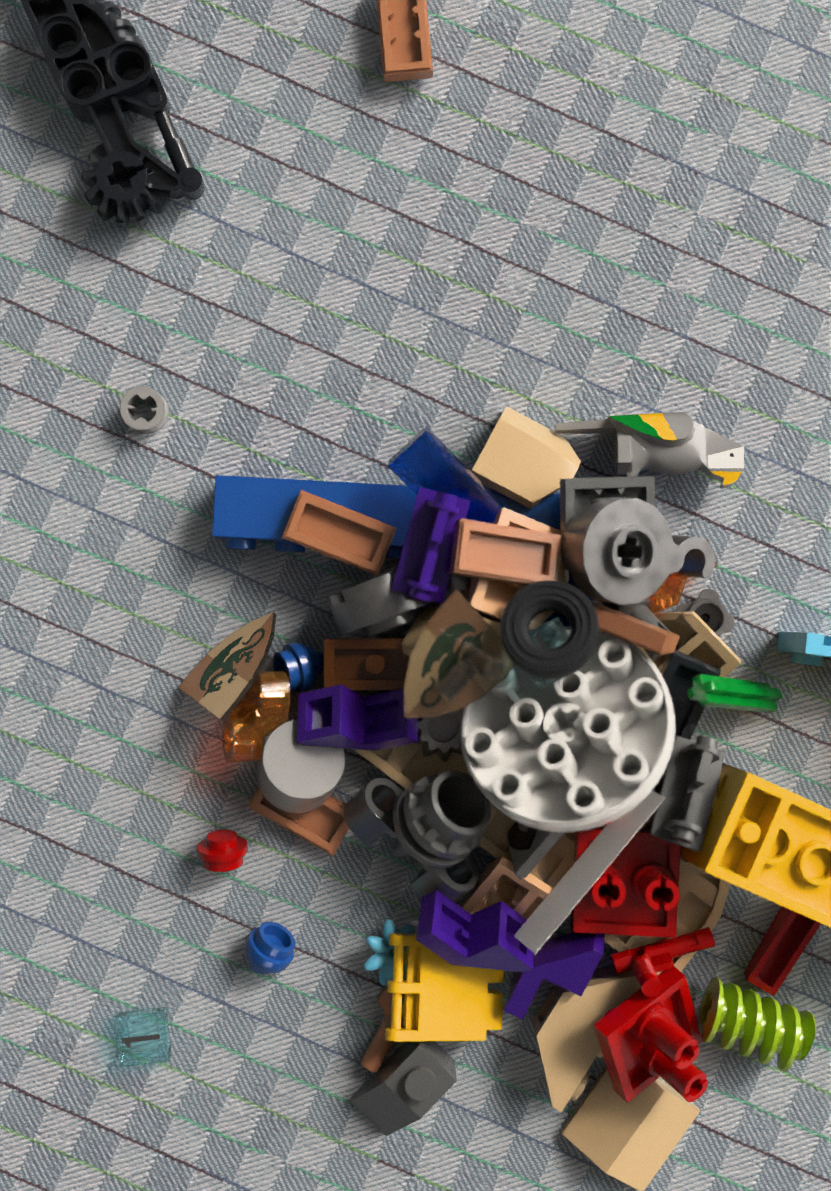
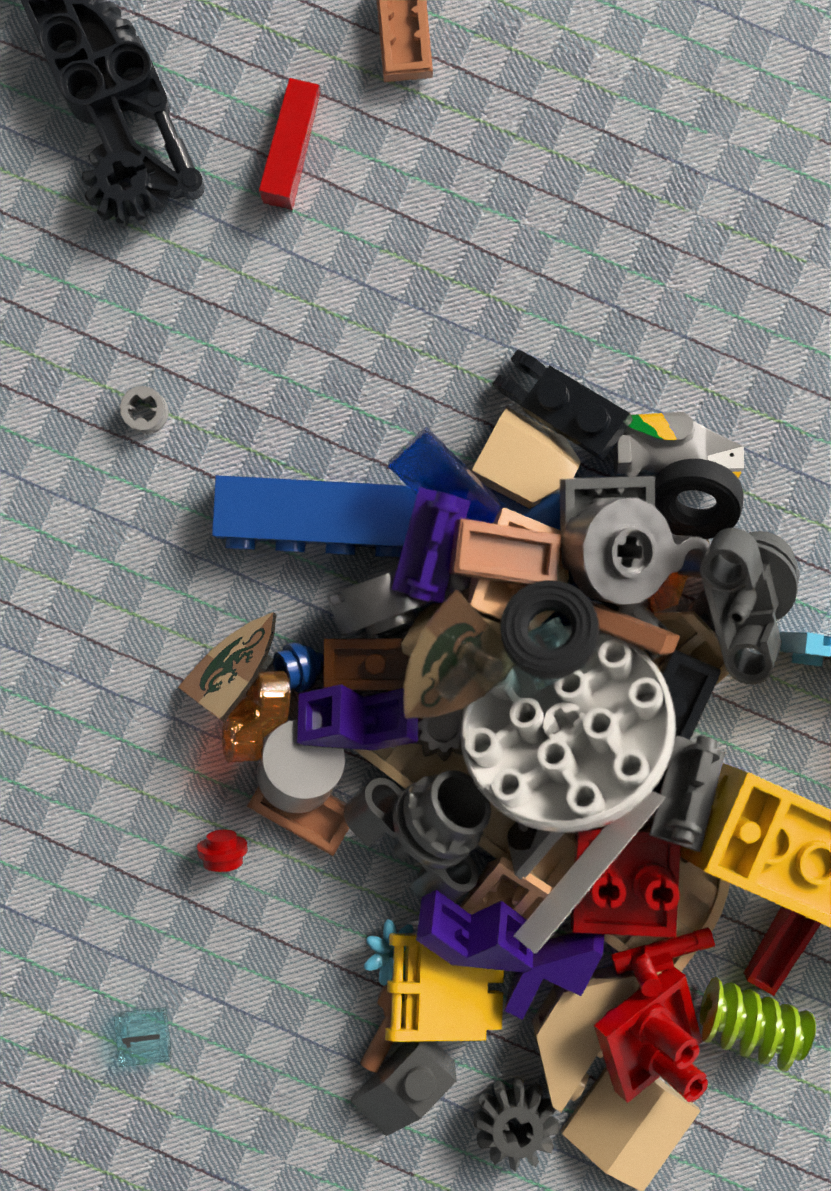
blue plate [245,922,295,974] -> none
nougat tile [282,490,397,576] -> none
green axle [687,674,782,713] -> none
none -> red piece [259,78,321,210]
none -> dark grey gear [473,1076,560,1171]
none -> black hinge [492,349,633,460]
none -> black tyre [655,459,744,539]
none -> dark grey beam [700,528,800,685]

